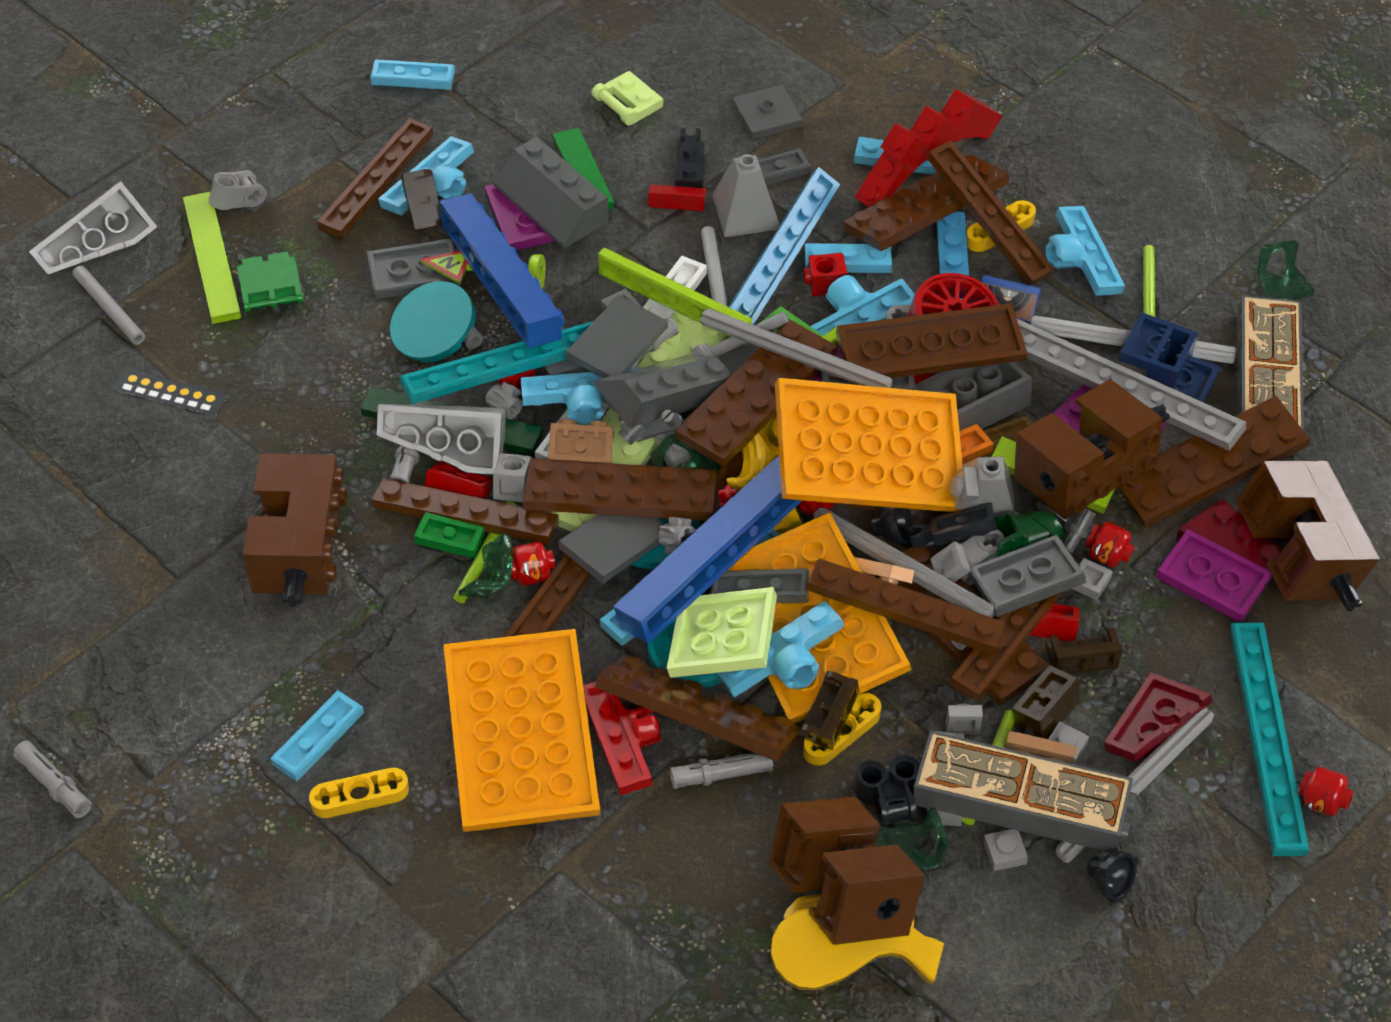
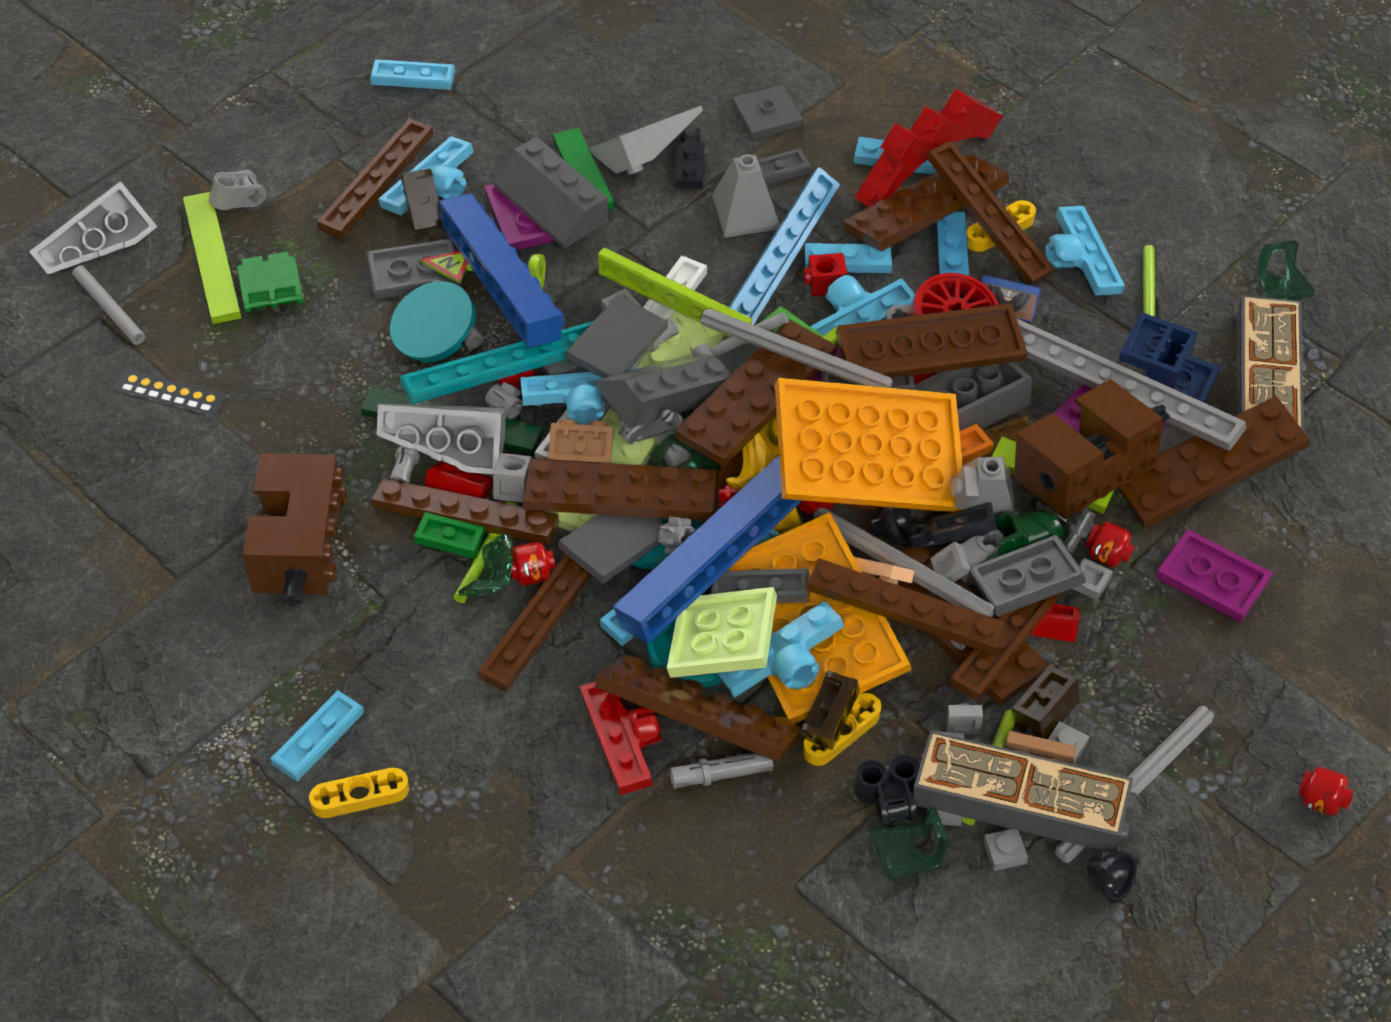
light grey pin [13,740,92,818] -> none
light orange plate [443,629,600,832] -> none
yellowish green plate [591,71,663,126] -> none
red slope [648,184,707,211] -> none
light grey piece [701,226,728,307] -> none
reddish brown piece [769,797,924,945] -> none
yellow animal [771,894,944,991] -> none
light grey axle [1030,315,1237,364] -> none
dark brown hinge [1046,627,1123,674] -> none
dark red wing [1104,672,1212,762] -> none
dark red wing [1177,499,1283,577] -> none
teal tile [1230,623,1310,856] -> none
reddish brown piece [1236,461,1380,611] -> none
none -> light grey wedge [589,106,703,175]

